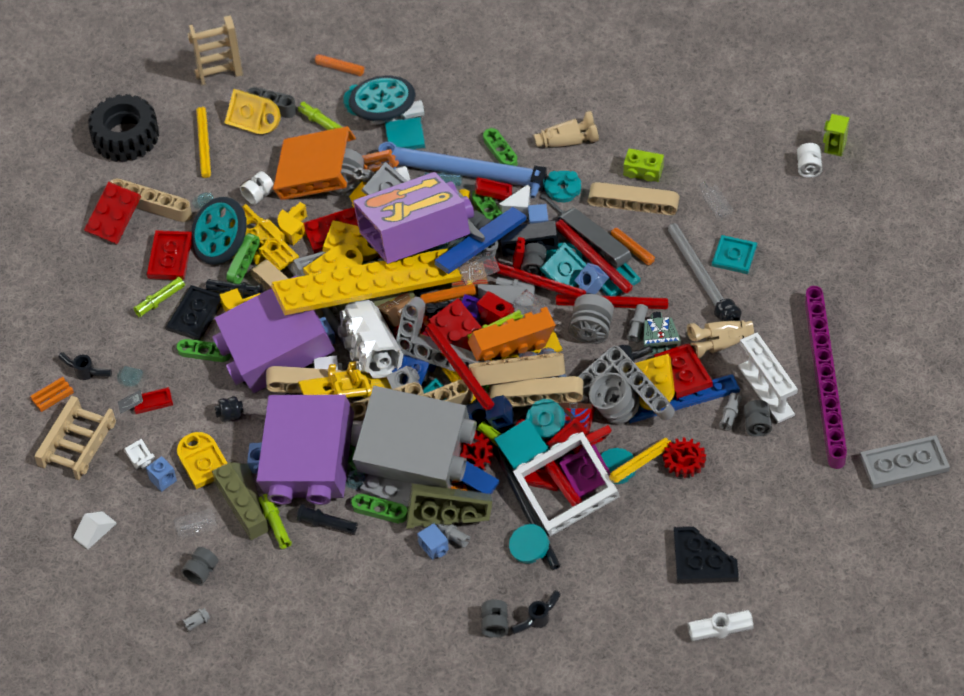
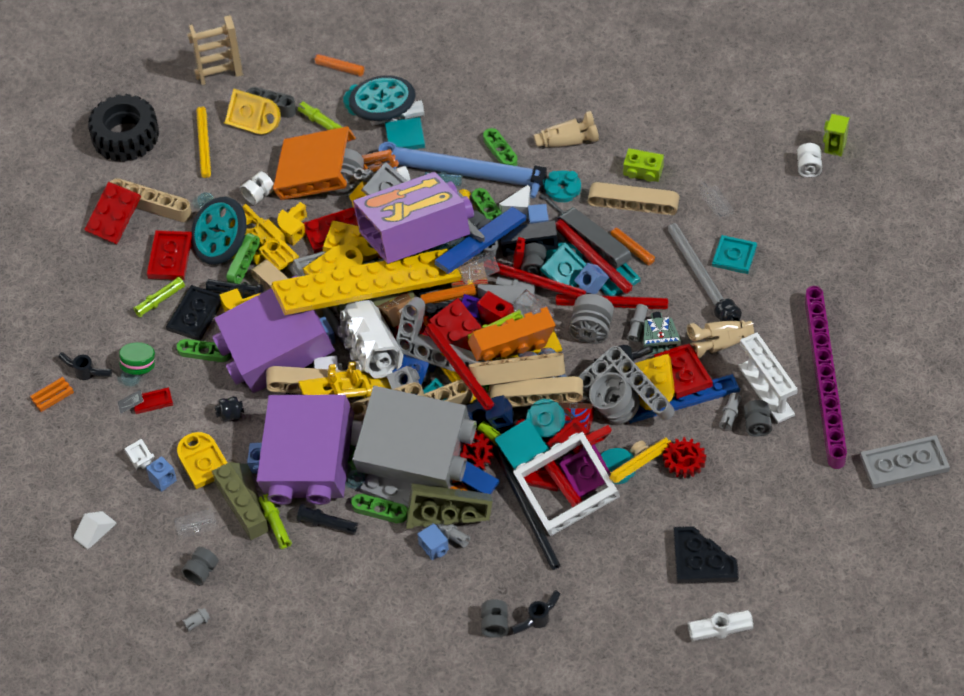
tan fence [35,396,116,480] -> none
red tile [475,177,512,200] -> none
teal tile [509,524,549,564] -> none
none -> head [119,342,155,375]
none -> tan bush [630,440,649,457]

